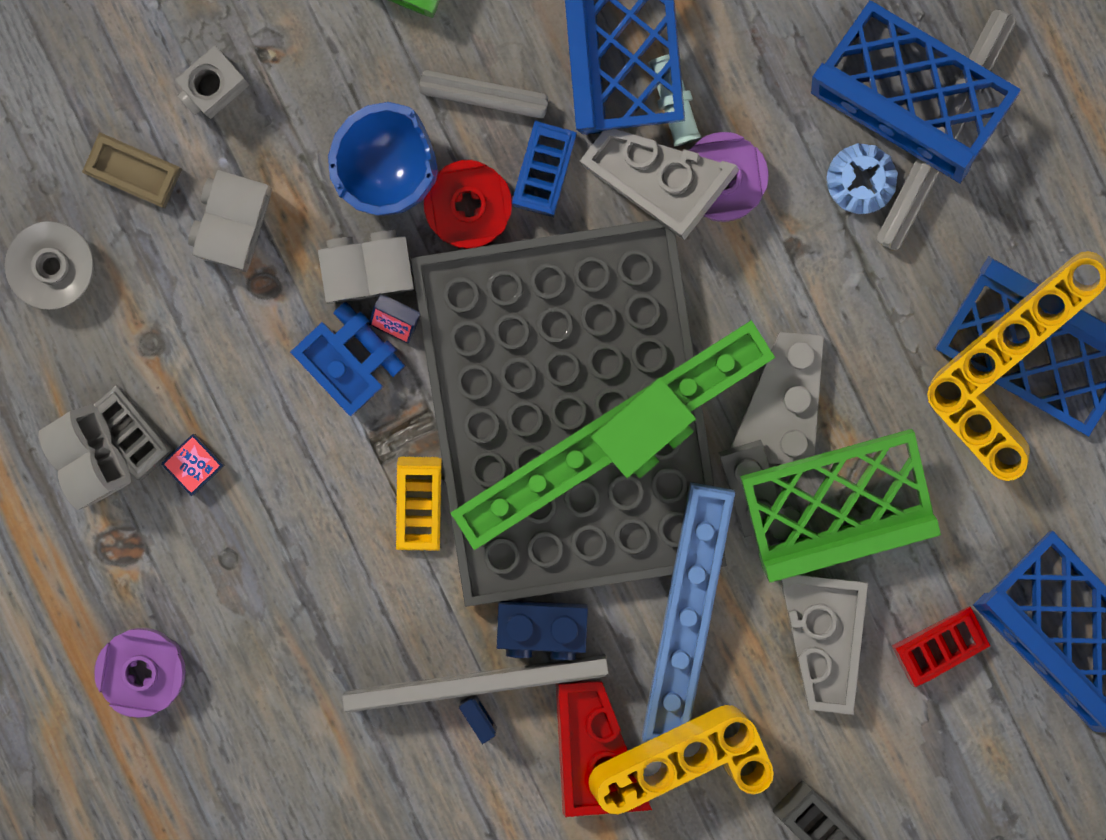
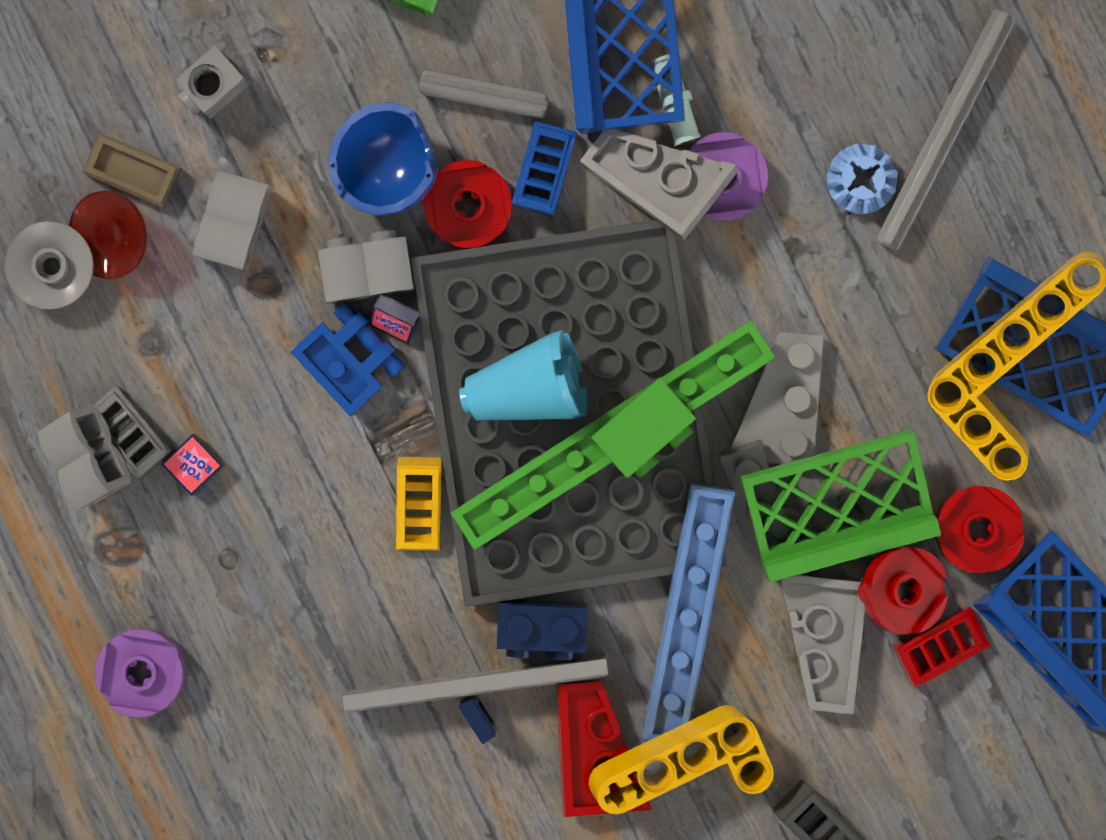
blue fence [811,0,1021,184] -> none
none -> clear red dish [69,191,147,279]
none -> medium azure cone [459,330,588,420]
none -> red plate [858,546,948,635]
none -> red plate [934,485,1024,573]

